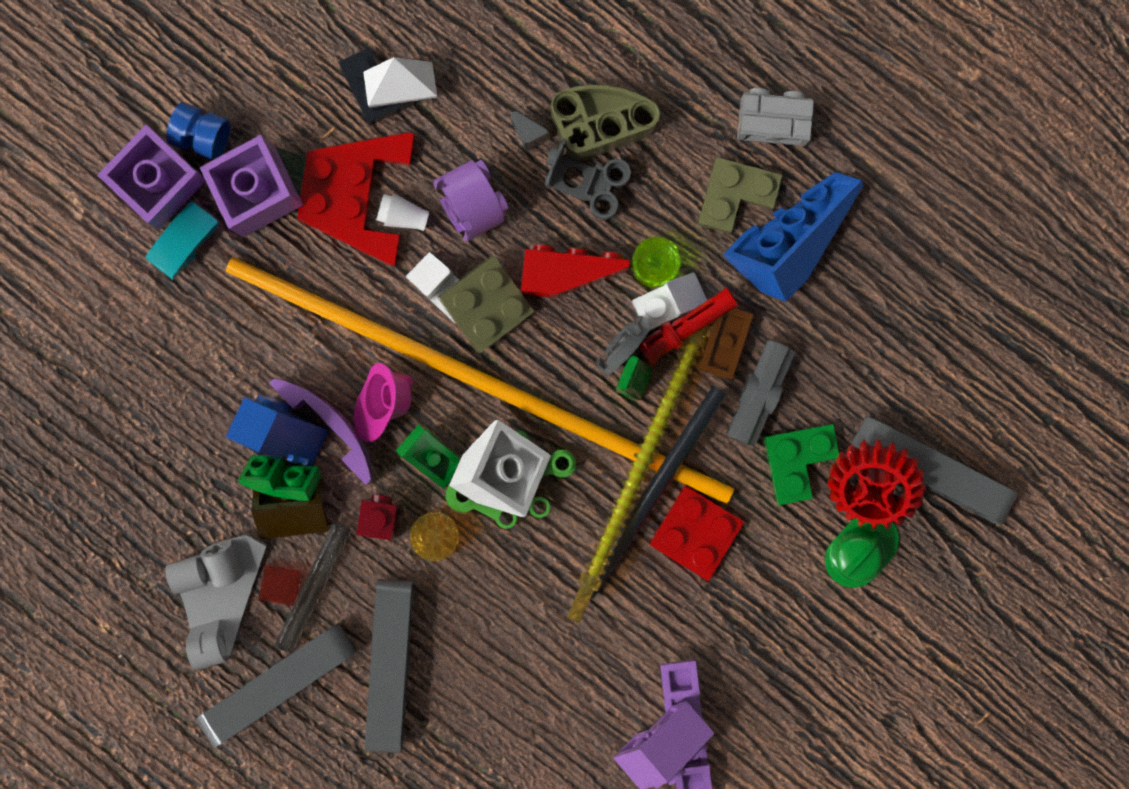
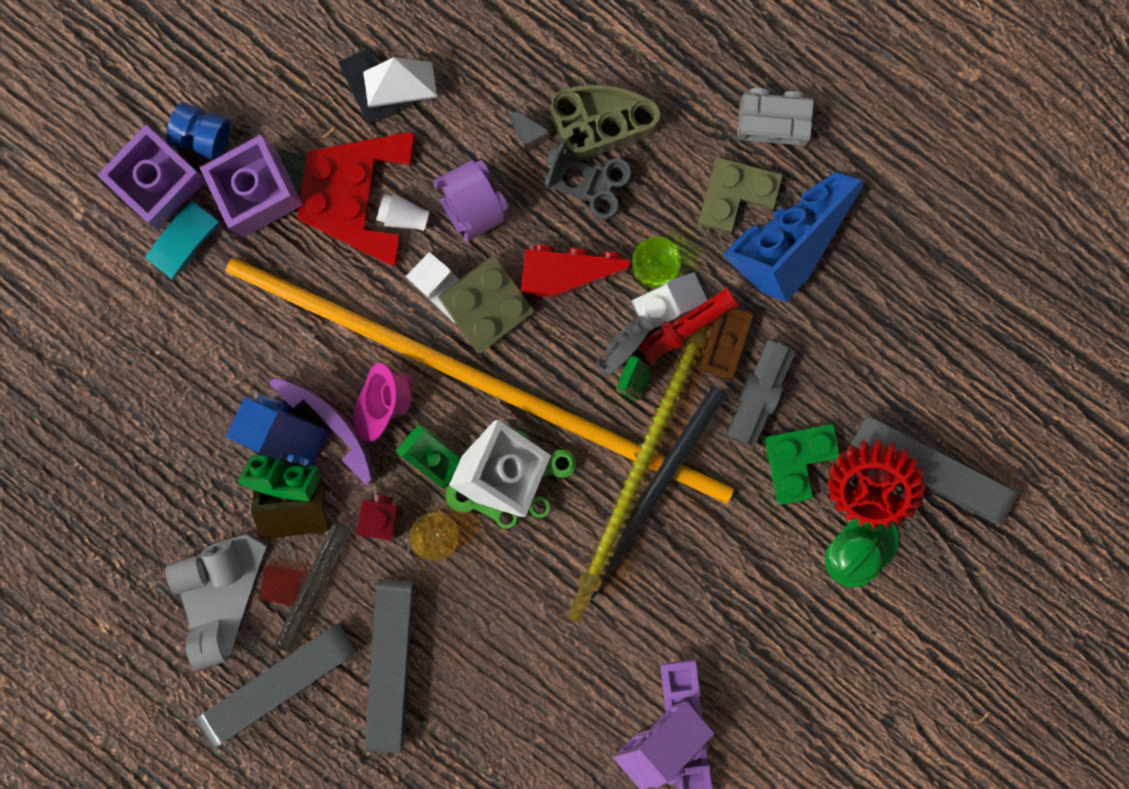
red plate [649,485,744,582] -> none

